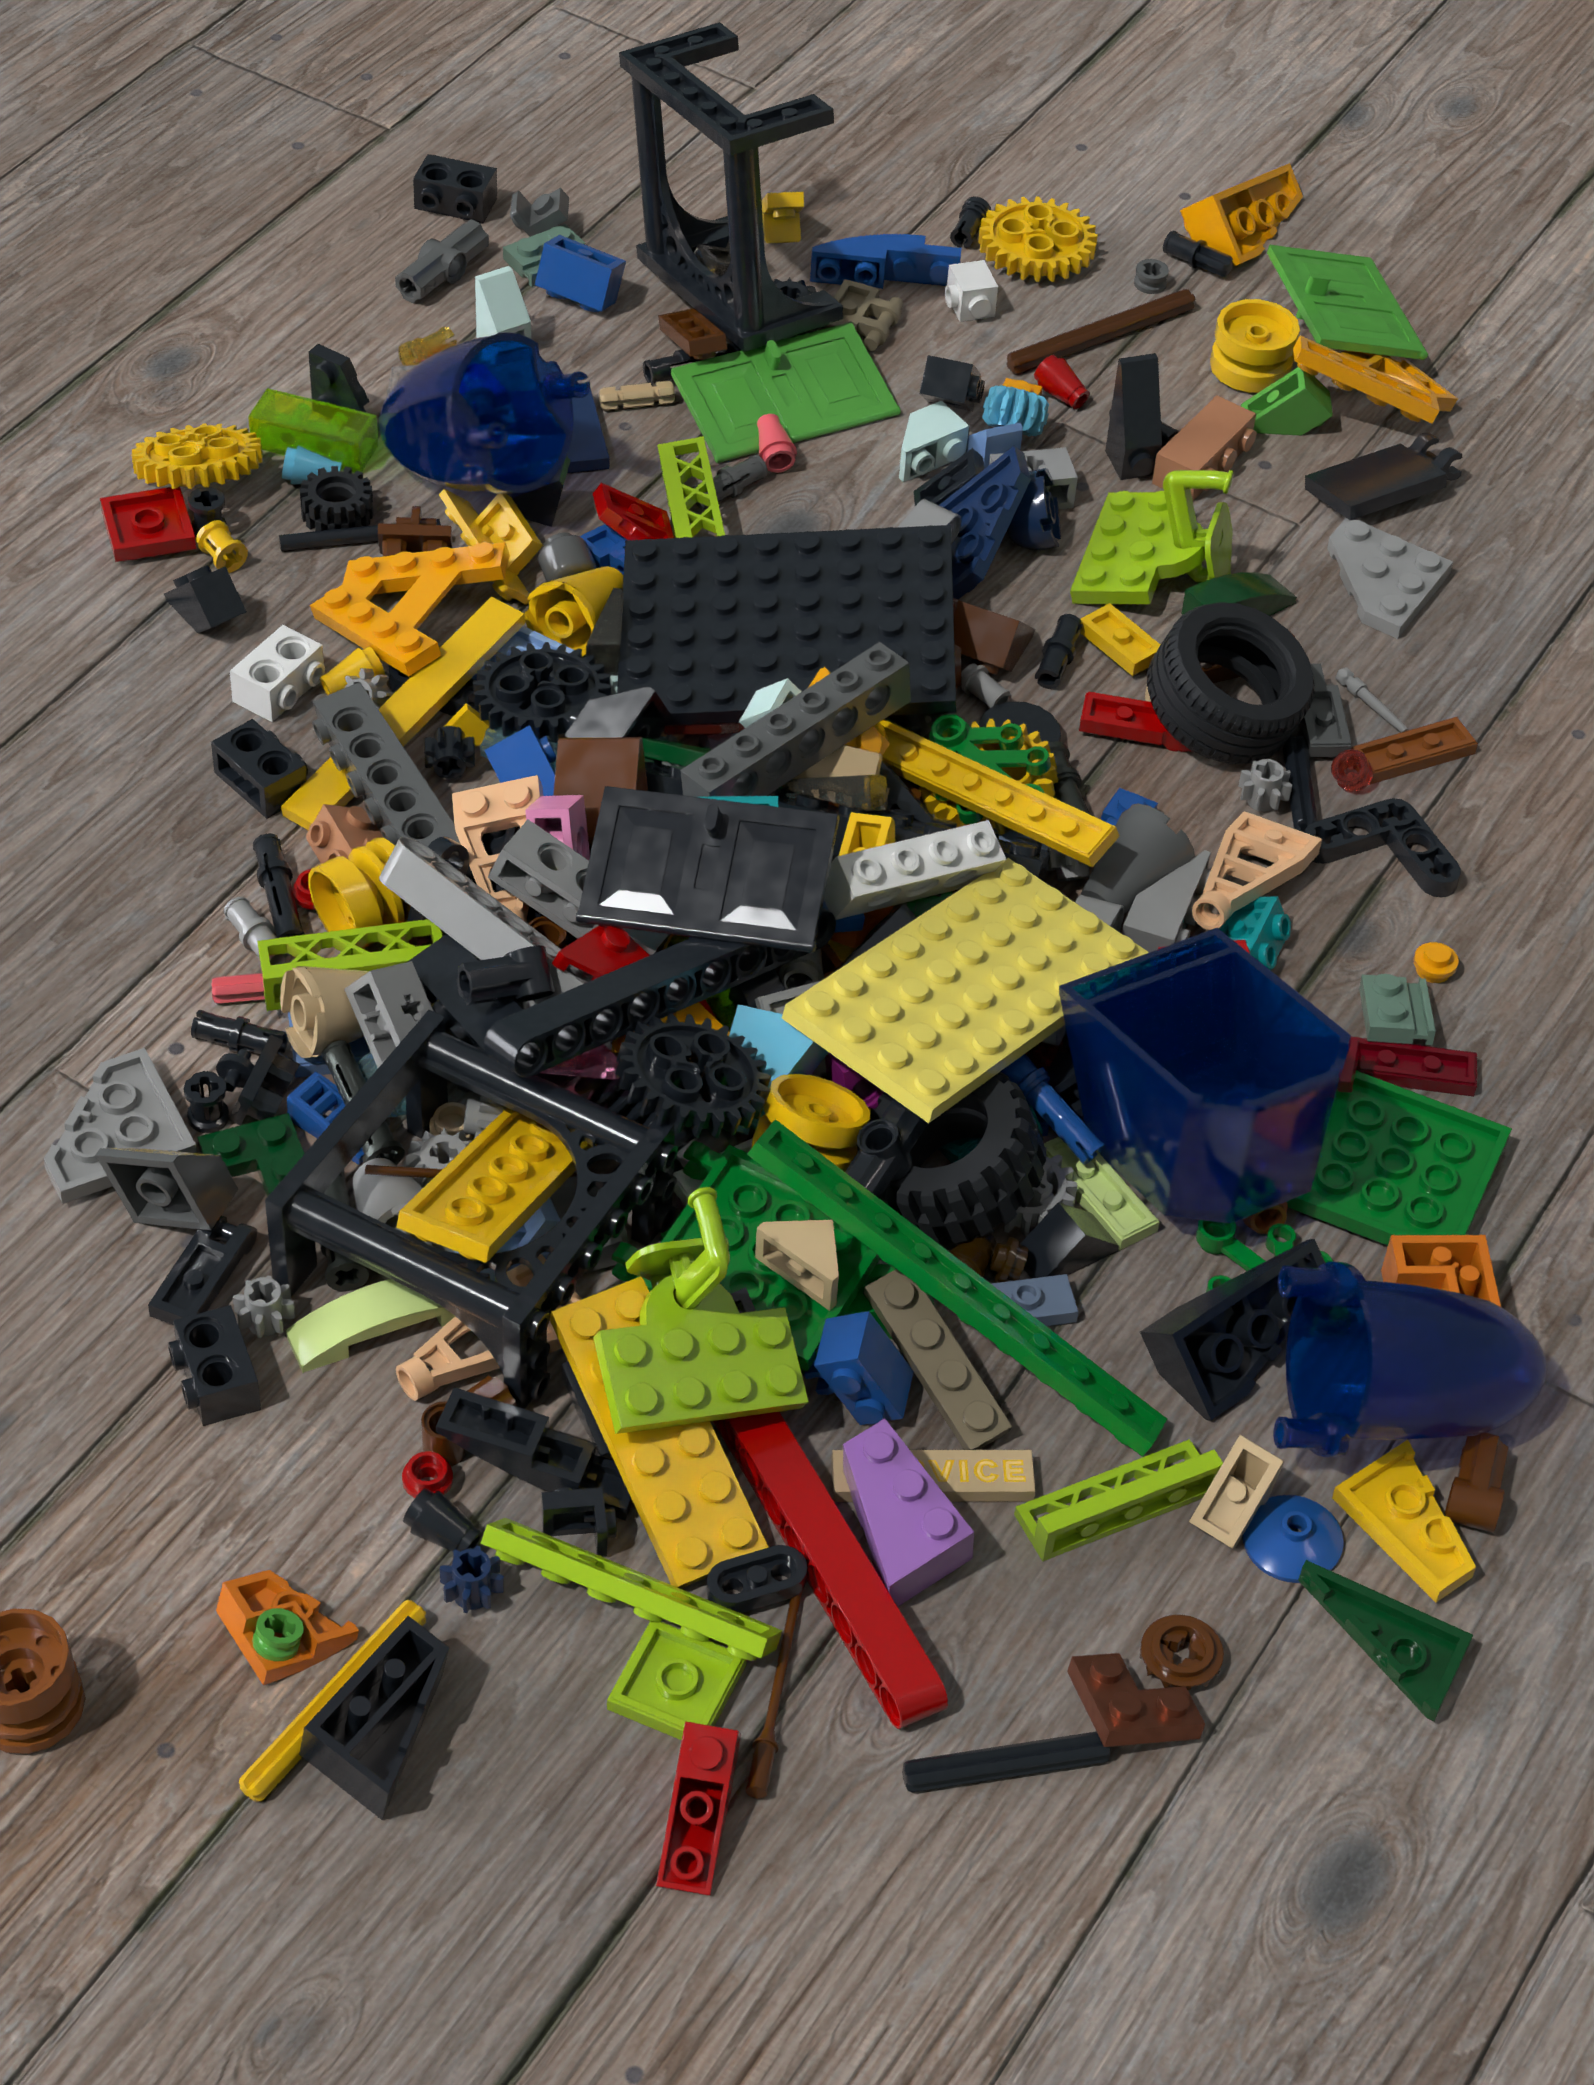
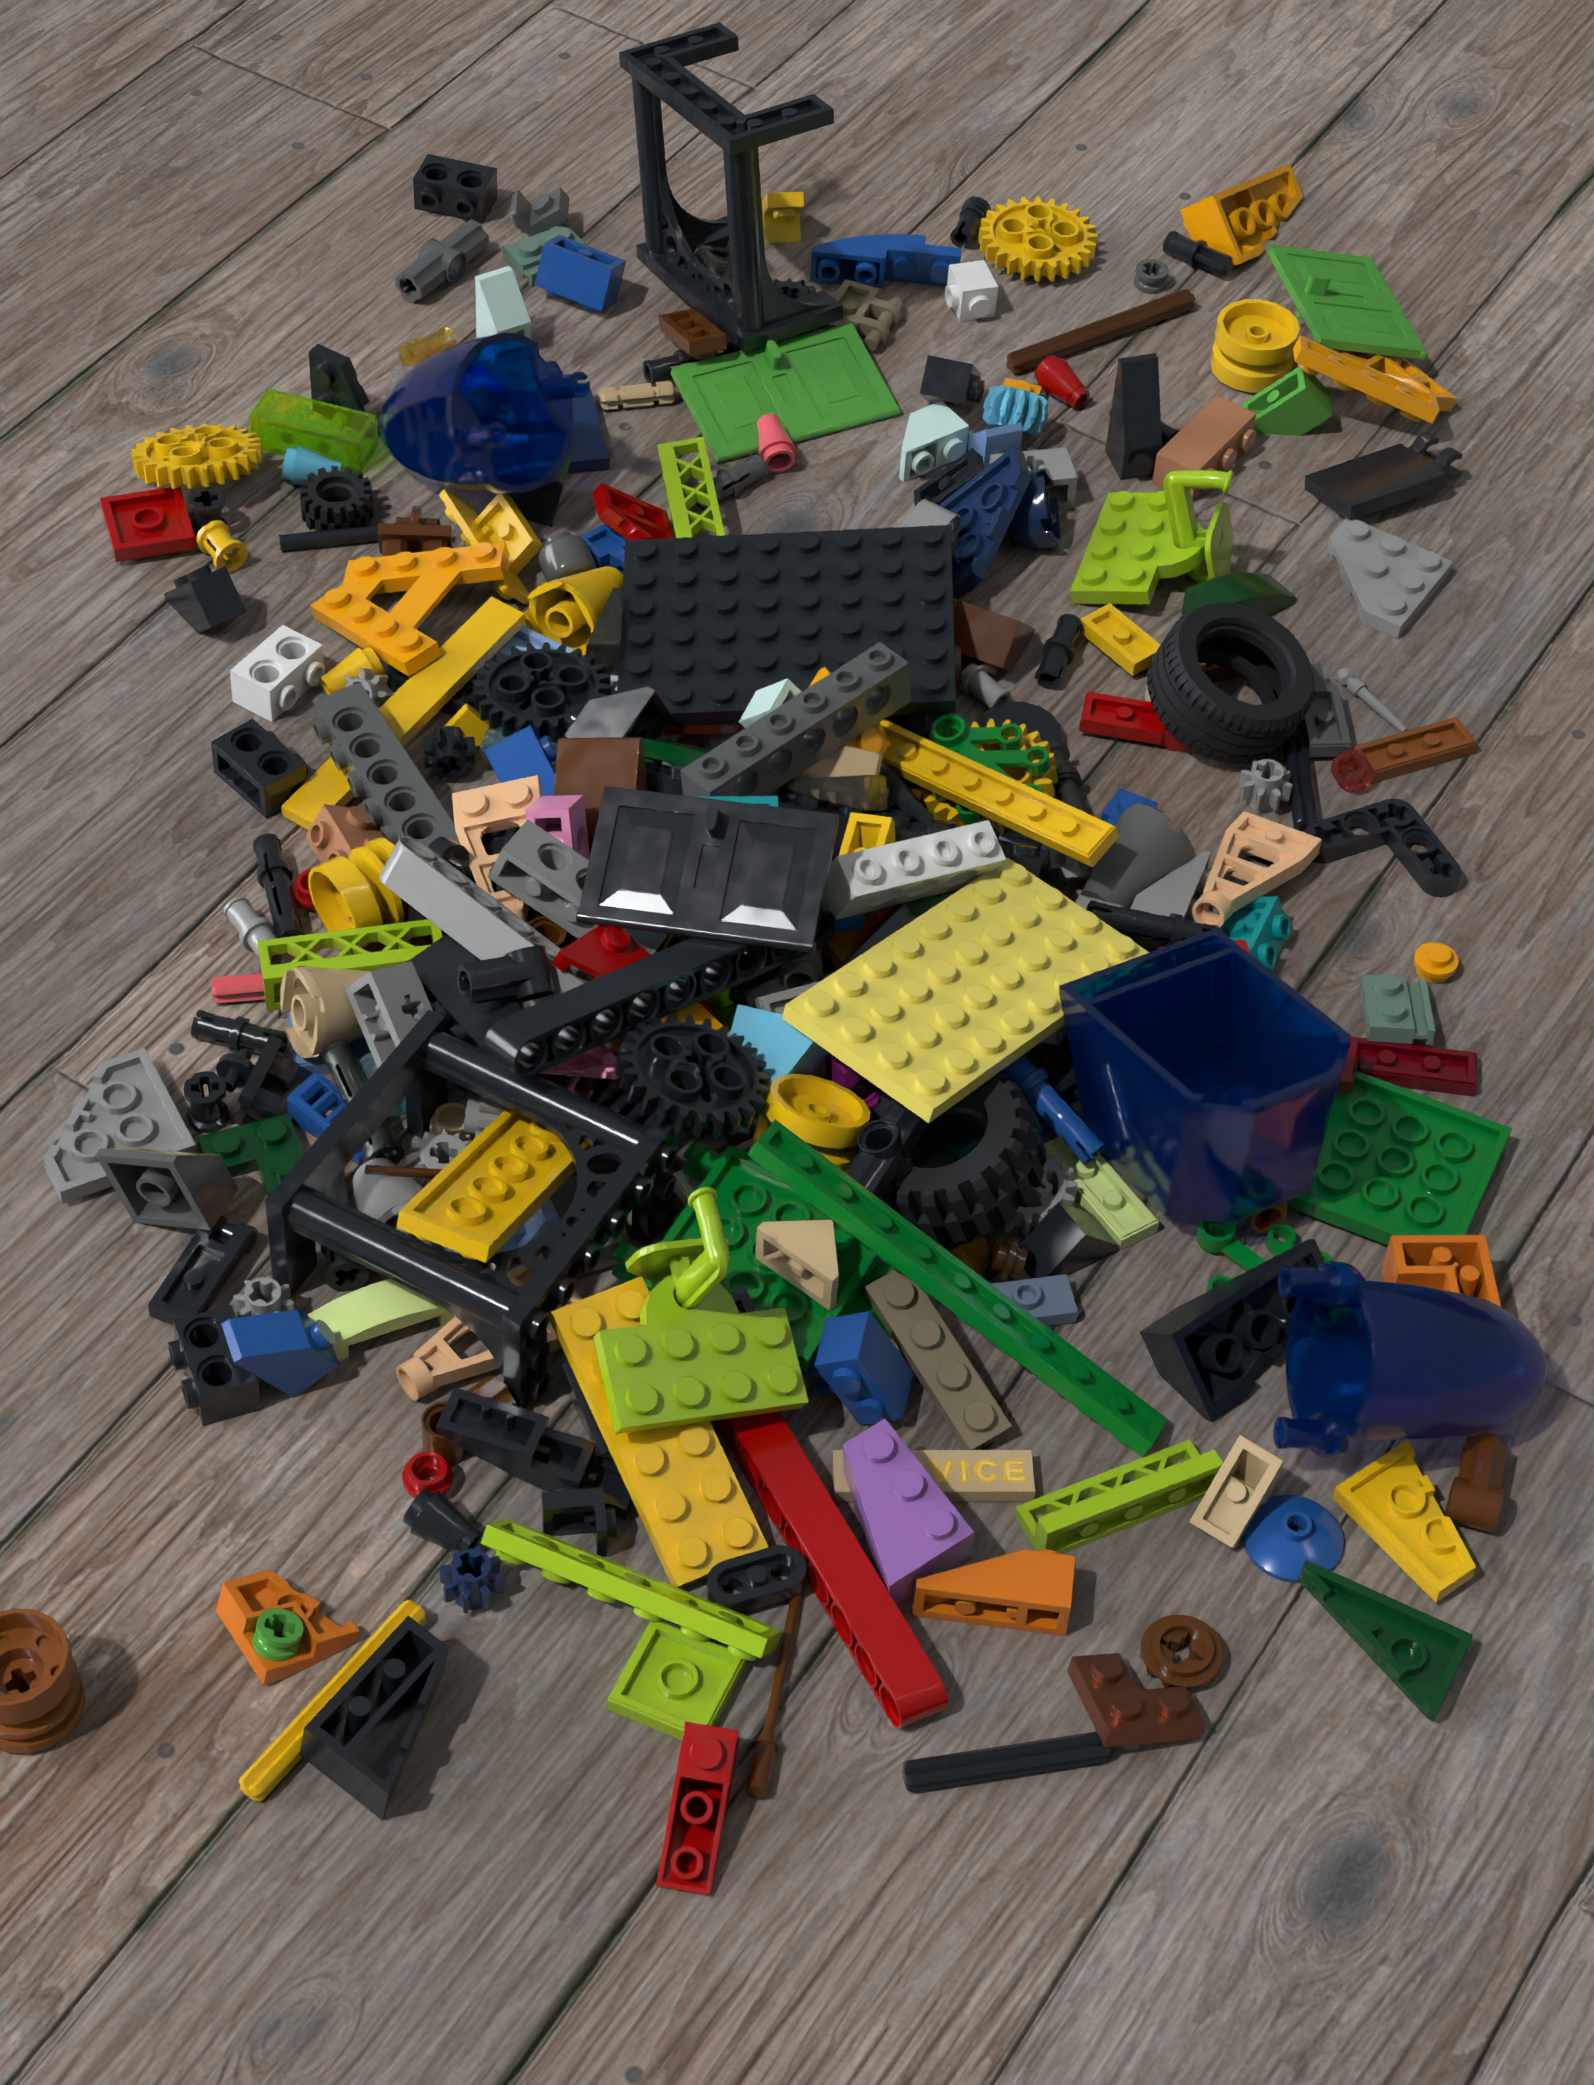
none -> blue slope [221,1310,340,1398]
none -> orange slope [912,1549,1075,1636]
none -> black pin [1086,900,1220,947]

